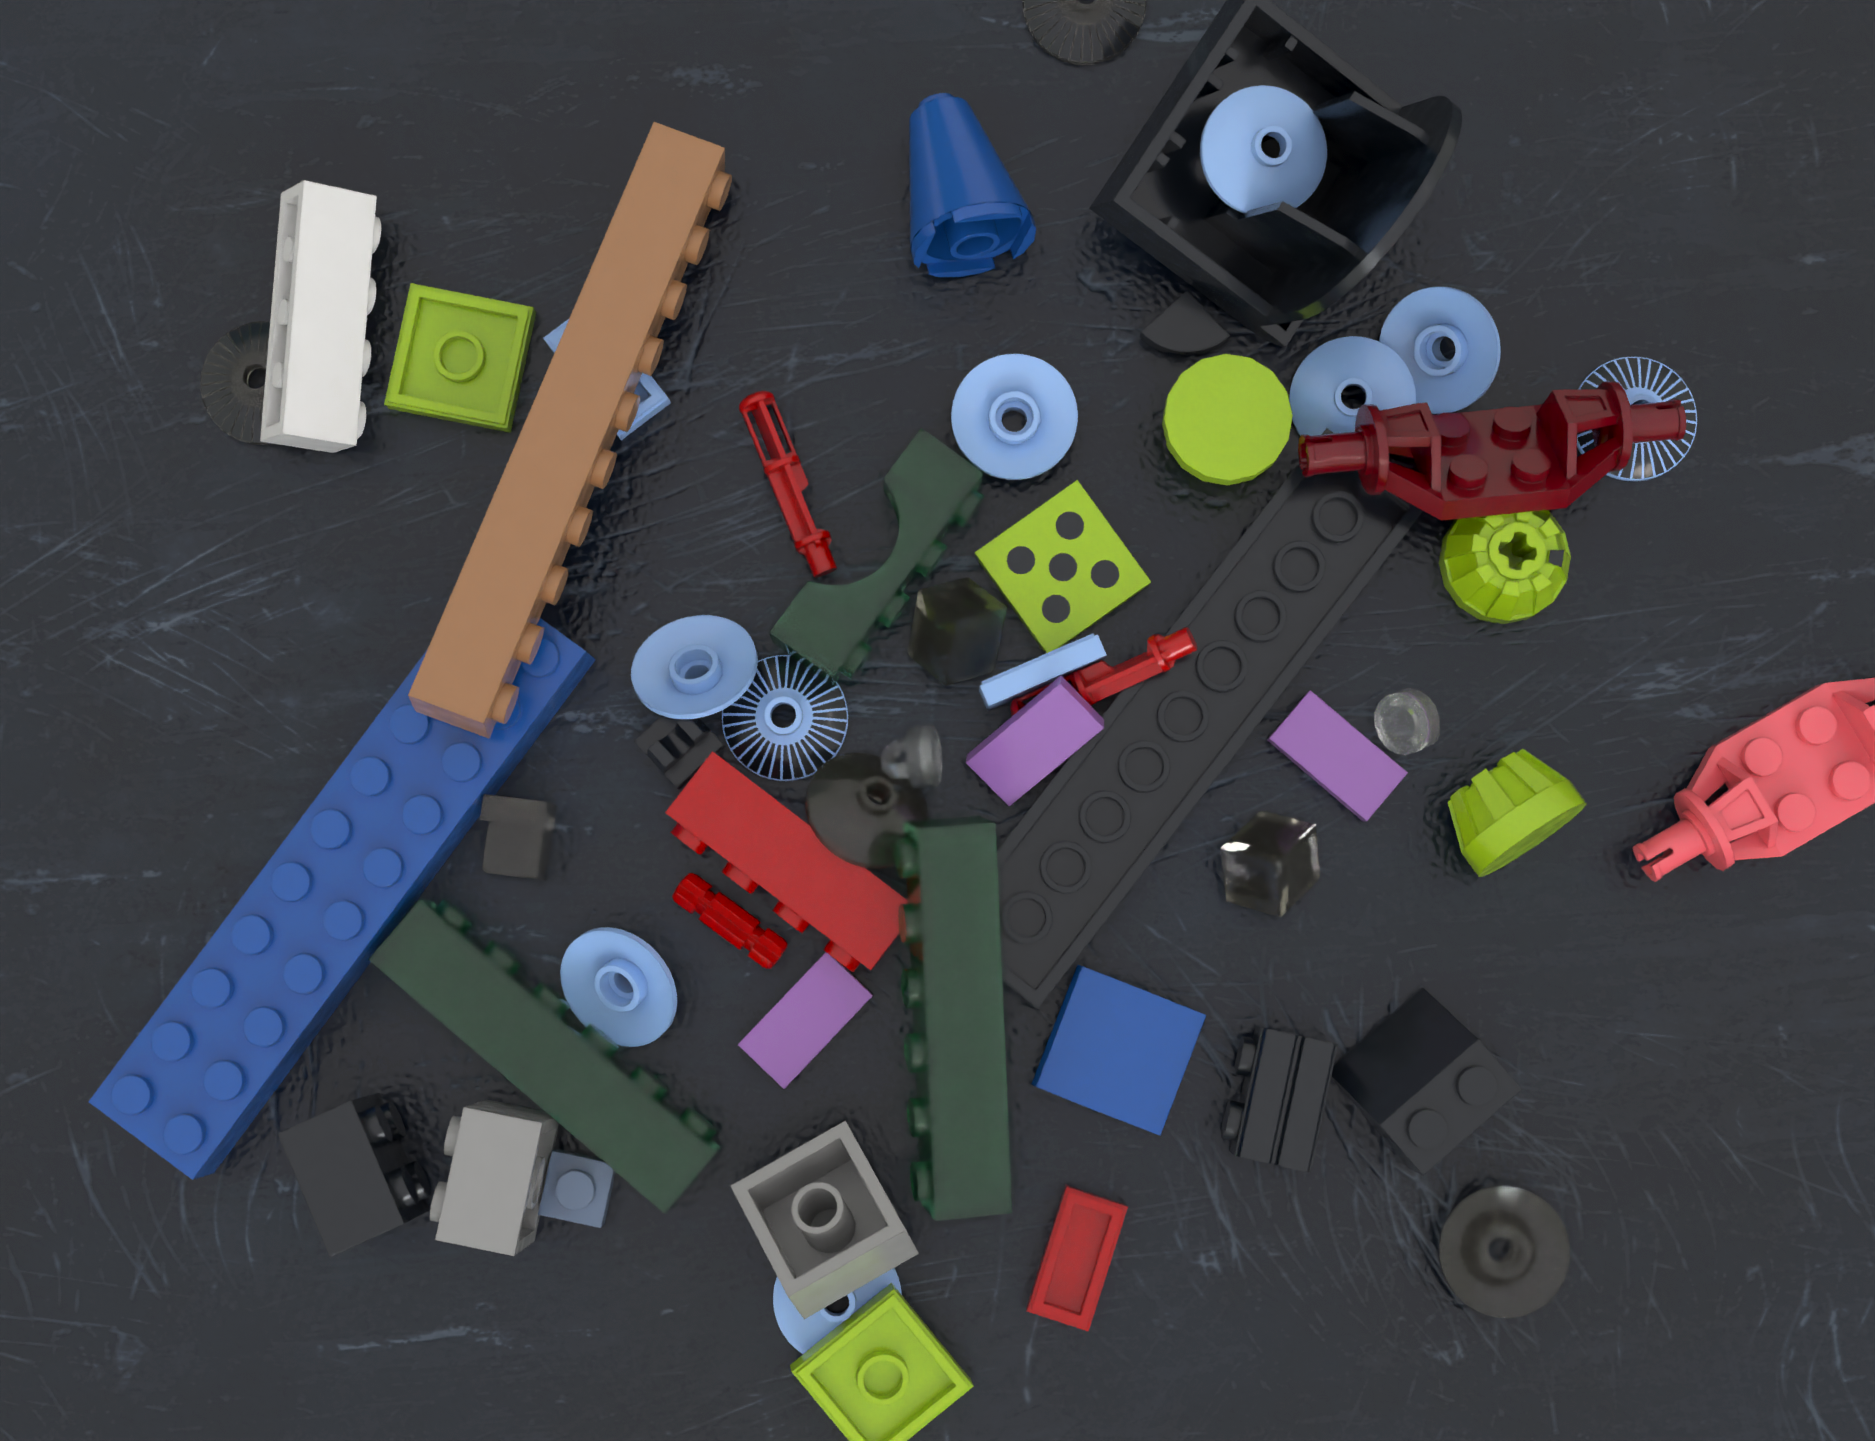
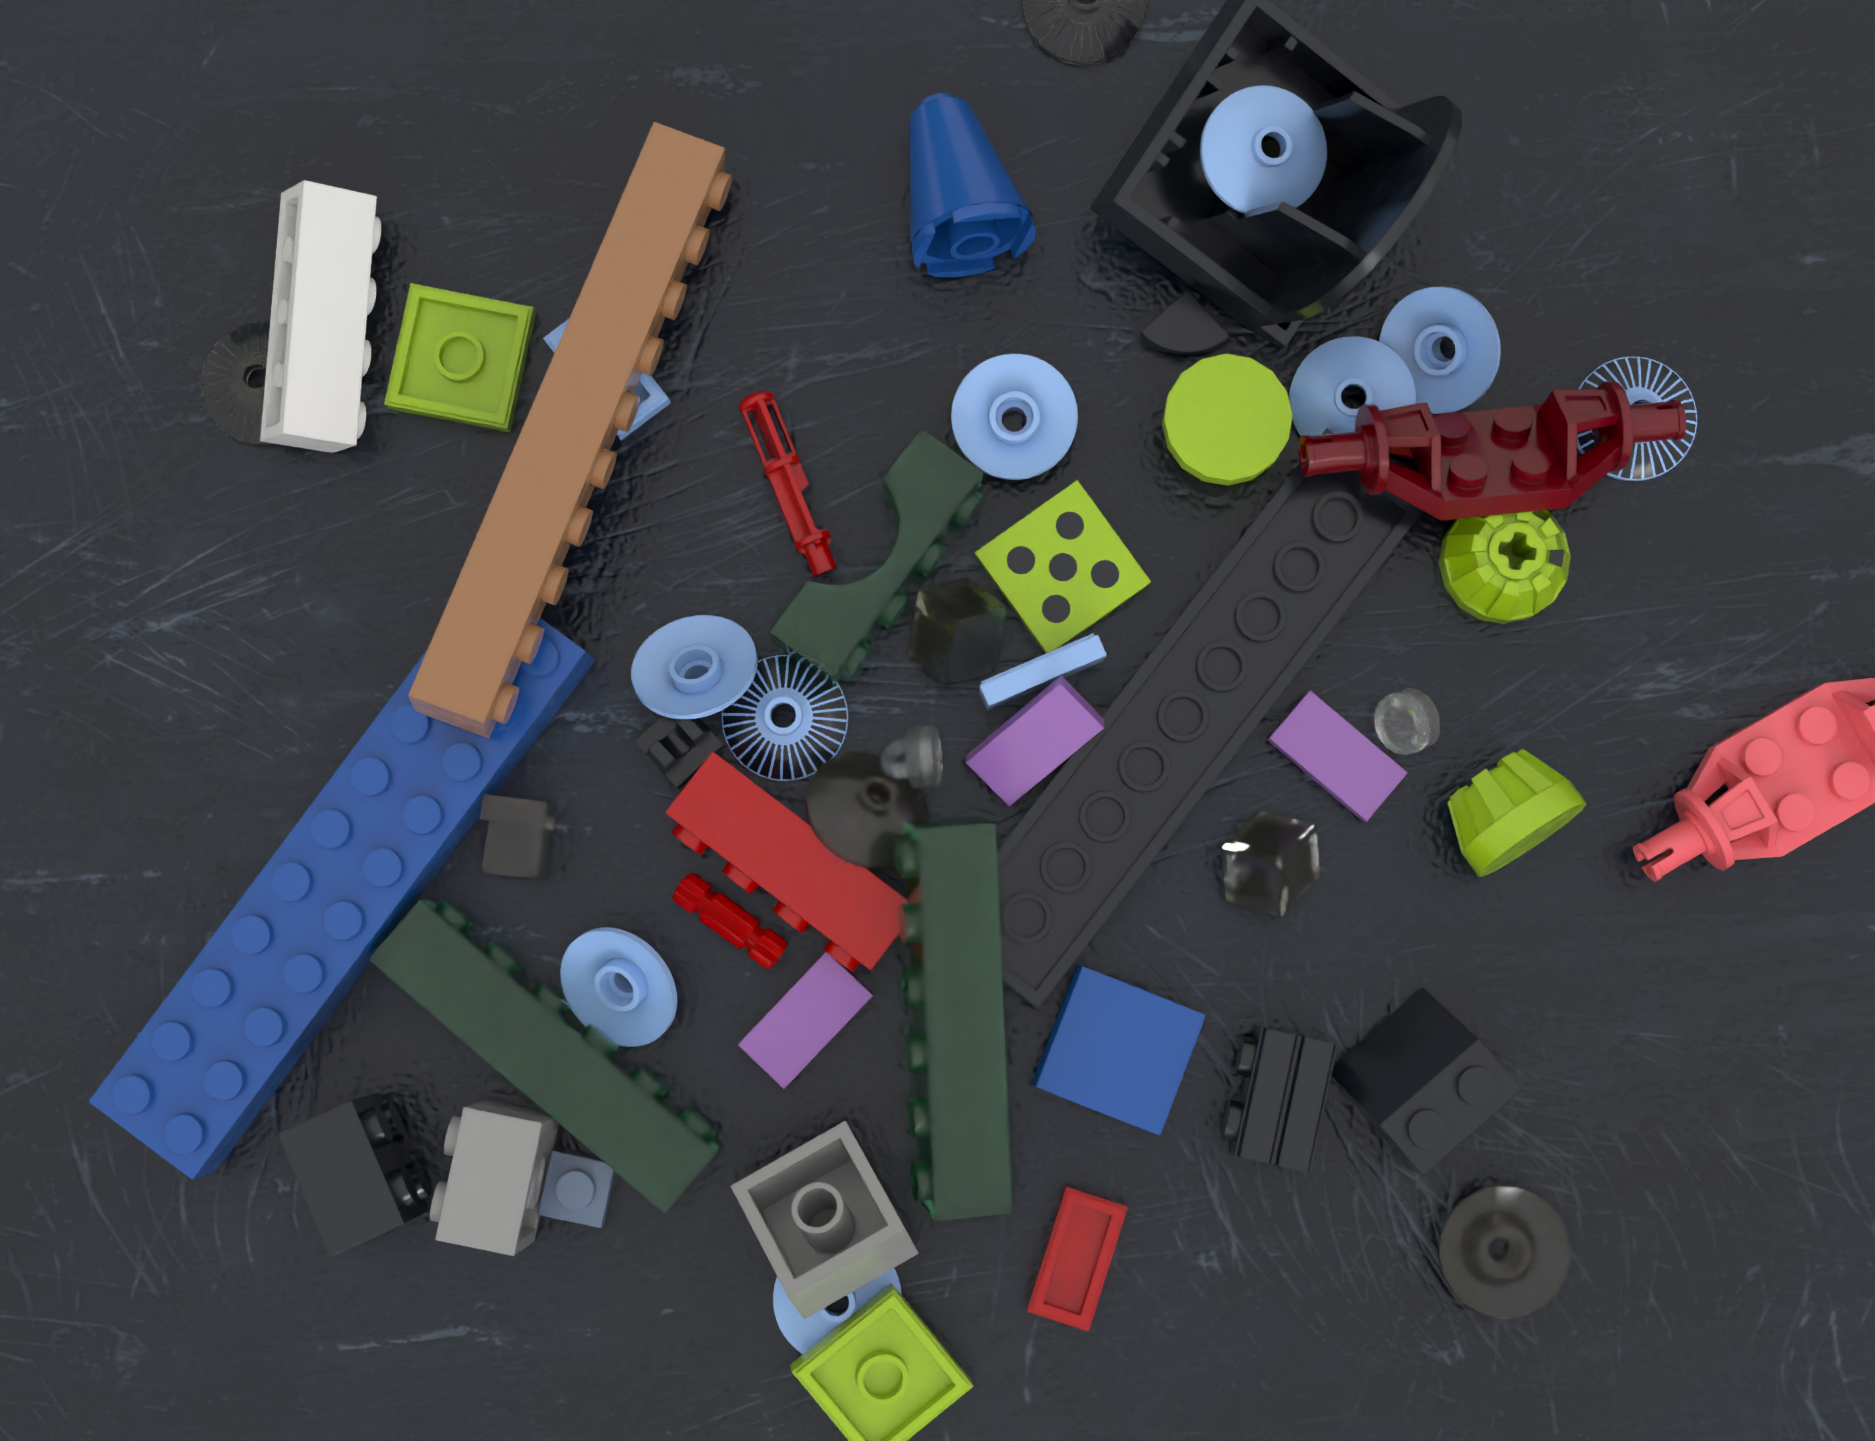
red piece [1010,627,1198,716] -> none

